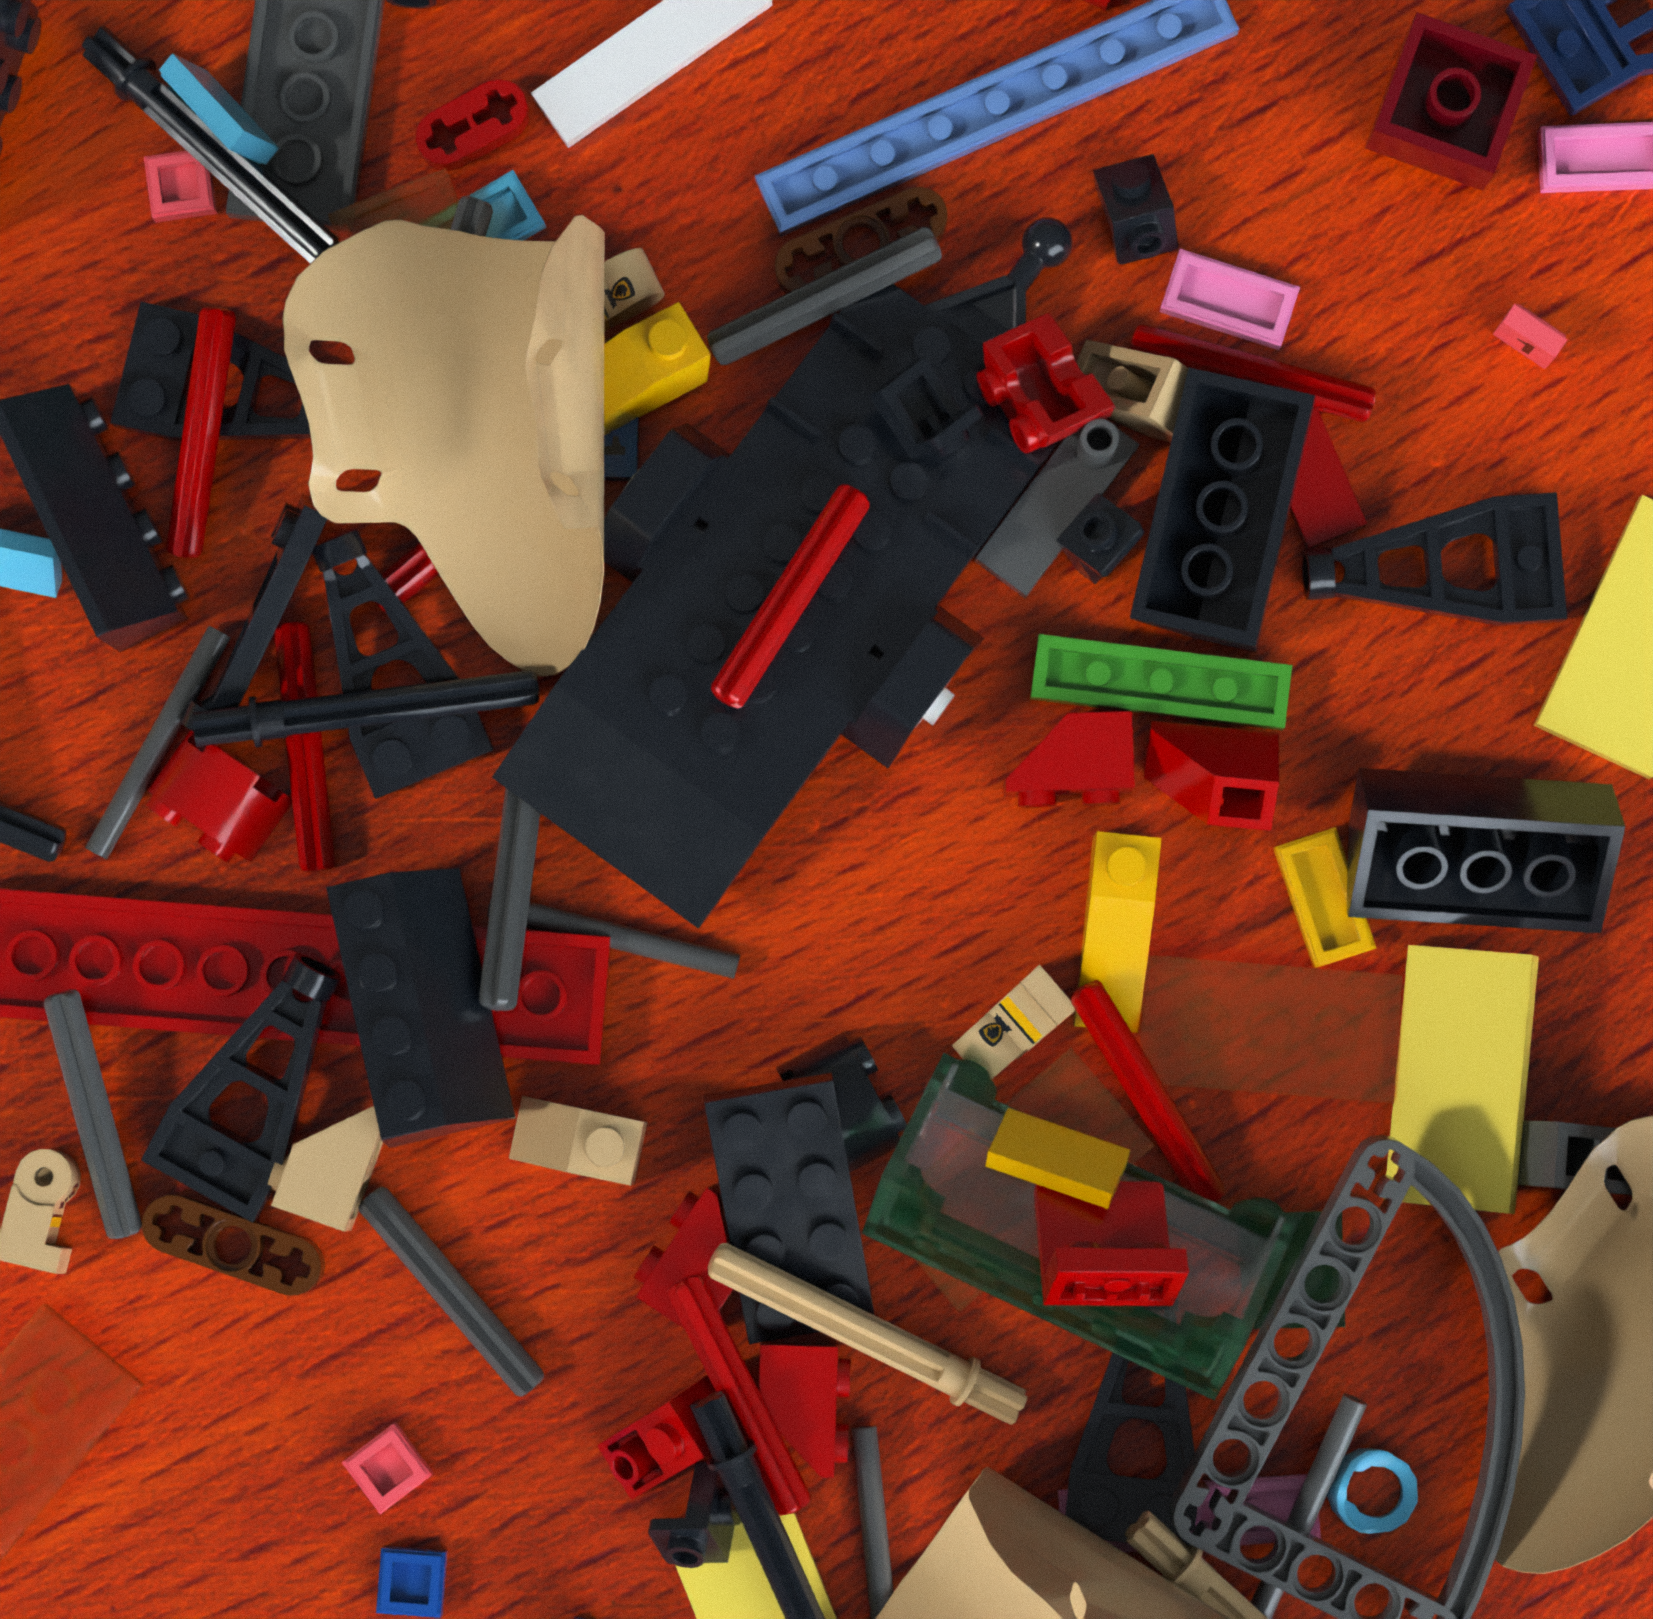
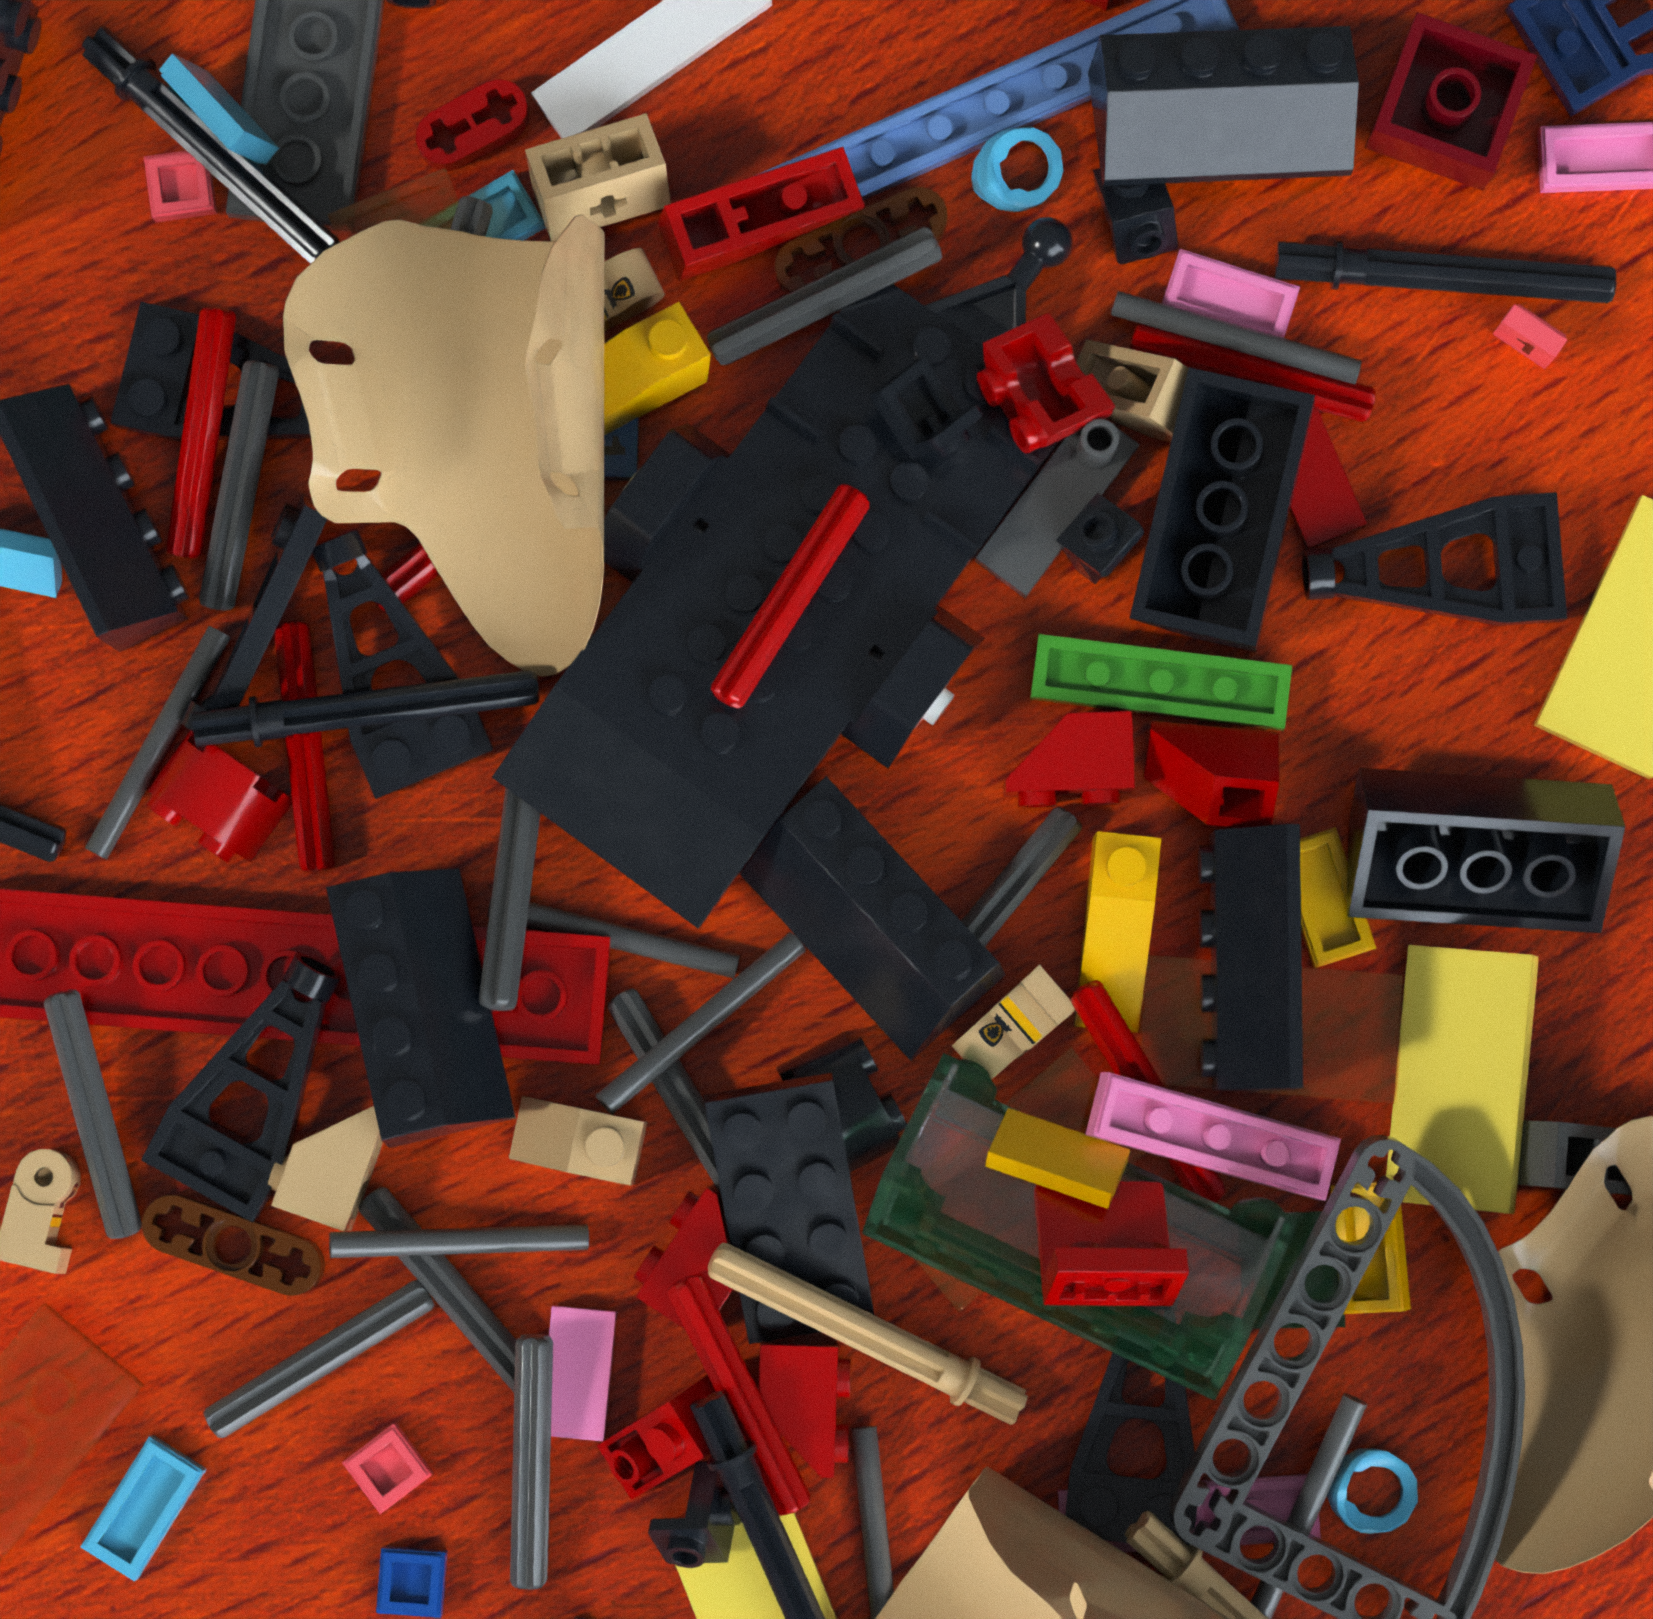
none -> medium azure tile [80,1435,207,1581]
none -> dark grey axle [199,360,279,611]
none -> dark grey axle [203,1280,435,1438]
none -> dark grey piece [329,1224,589,1258]
none -> dark grey axle [510,1333,553,1590]
none -> tan brick [525,113,671,241]
none -> bright pink tile [549,1305,617,1441]
none -> dark grey piece [596,932,806,1115]
none -> dark grey axle [607,988,721,1194]
none -> red slope [658,147,865,281]
none -> black slope [740,776,1006,1061]
none -> dark grey axle [961,806,1082,946]
none -> medium azure piece [971,126,1064,212]
none -> bright pink tile [1085,1072,1341,1201]
none -> slope [1088,26,1359,186]
none -> dark grey piece [1111,291,1362,385]
none -> black slope [1198,824,1303,1091]
none -> black axle [1274,239,1617,304]
none -> yellow tile [1331,1182,1411,1314]

